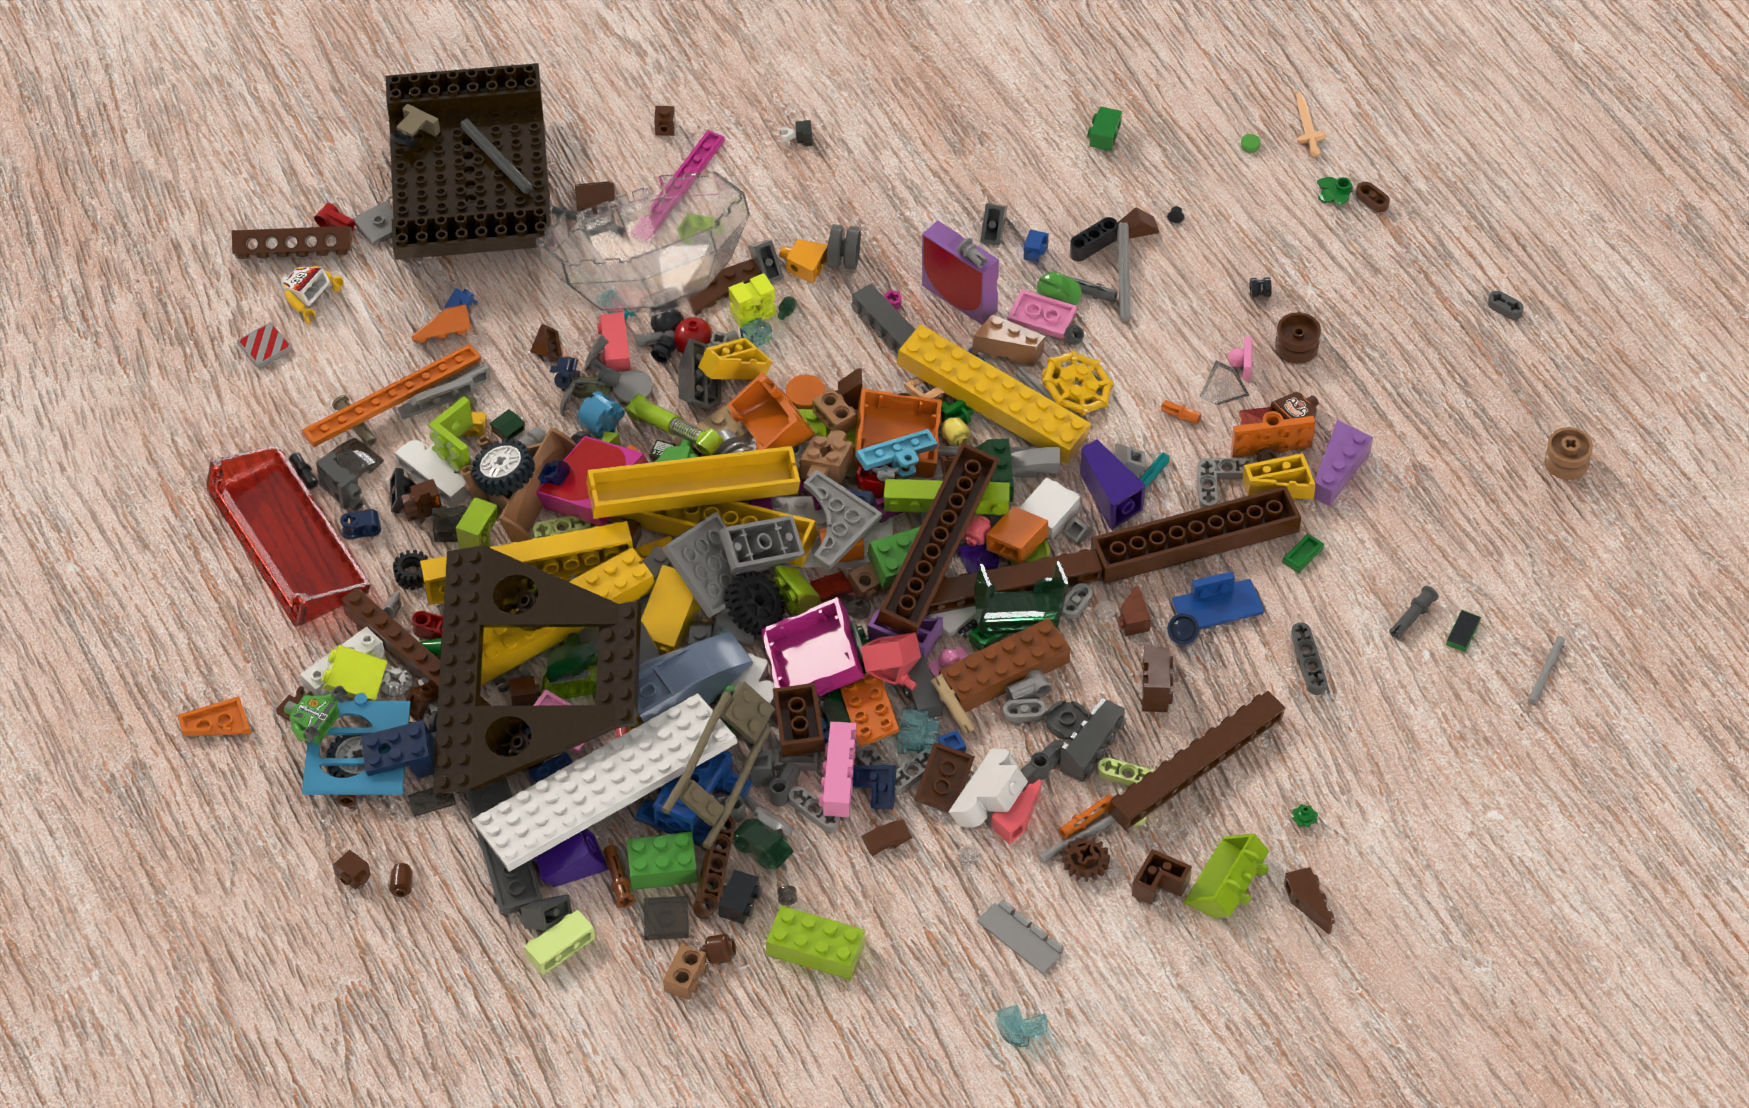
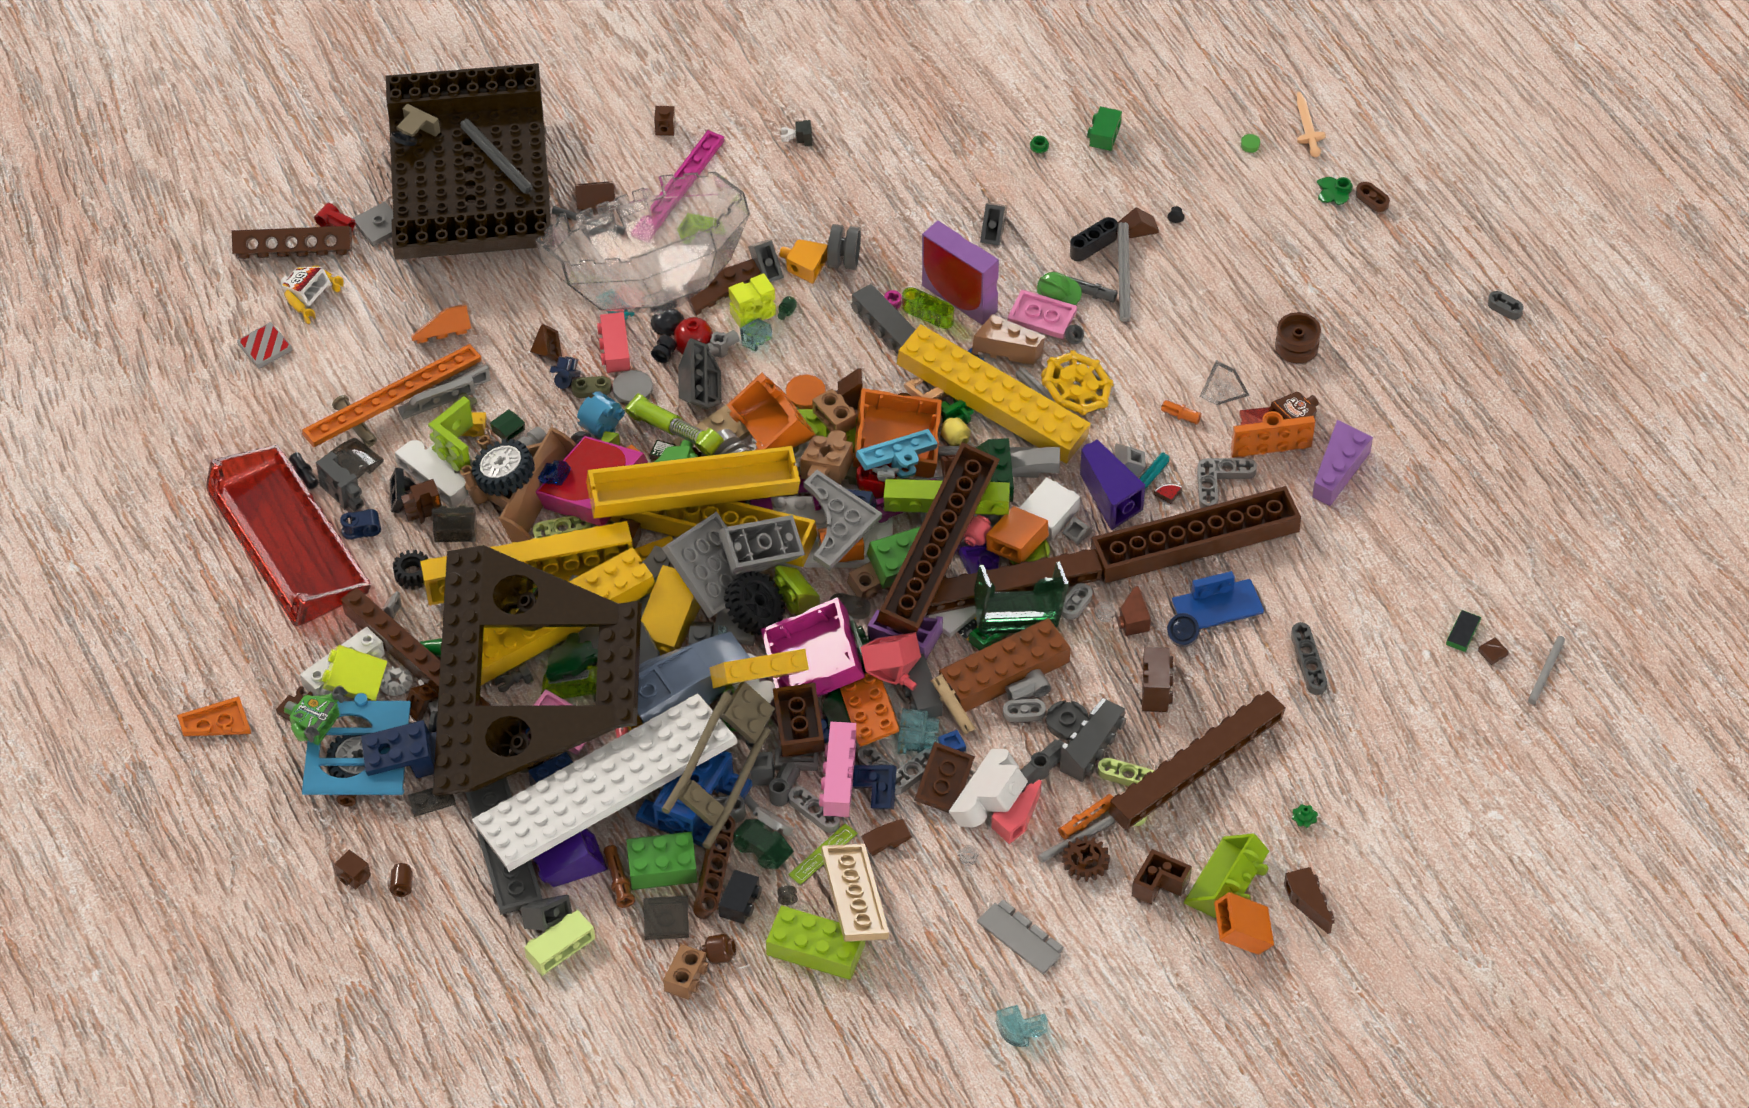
red piece [412,611,443,640] -> none
blue bracket [443,288,478,309] -> none
lime panel [456,498,499,549] -> none
reddish brown brick [509,676,541,706] -> none
dark grey plant [560,335,621,417] -> none
light grey axle [635,330,674,347] -> none
yellow wedge [698,337,773,380] -> none
clear red piece [810,571,854,603] -> none
bright pink tile [927,646,969,679] -> none
light grey pin [957,238,988,268] -> none
blue brick [1024,229,1049,262] -> none
bright pink tile [1228,336,1253,380] -> none
yellow wedge [1242,453,1316,500] -> none
black wheel [1249,277,1272,298] -> none
reddish brown plate [1257,449,1277,462] -> none
green tile [1282,533,1324,573] -> none
dark grey pin [1389,586,1439,639] -> none
medium nougat wheel [1544,427,1593,480] -> none
none -> yellow arch [709,649,809,689]
none -> lime sticker [788,823,858,885]
none -> tan plate [821,844,889,942]
none -> clear neon green beam [902,287,954,329]
none -> green plate [1030,135,1049,153]
none -> tile [1154,483,1182,504]
none -> orange brick [1214,892,1274,955]
none -> reddish brown tile [1478,637,1509,665]

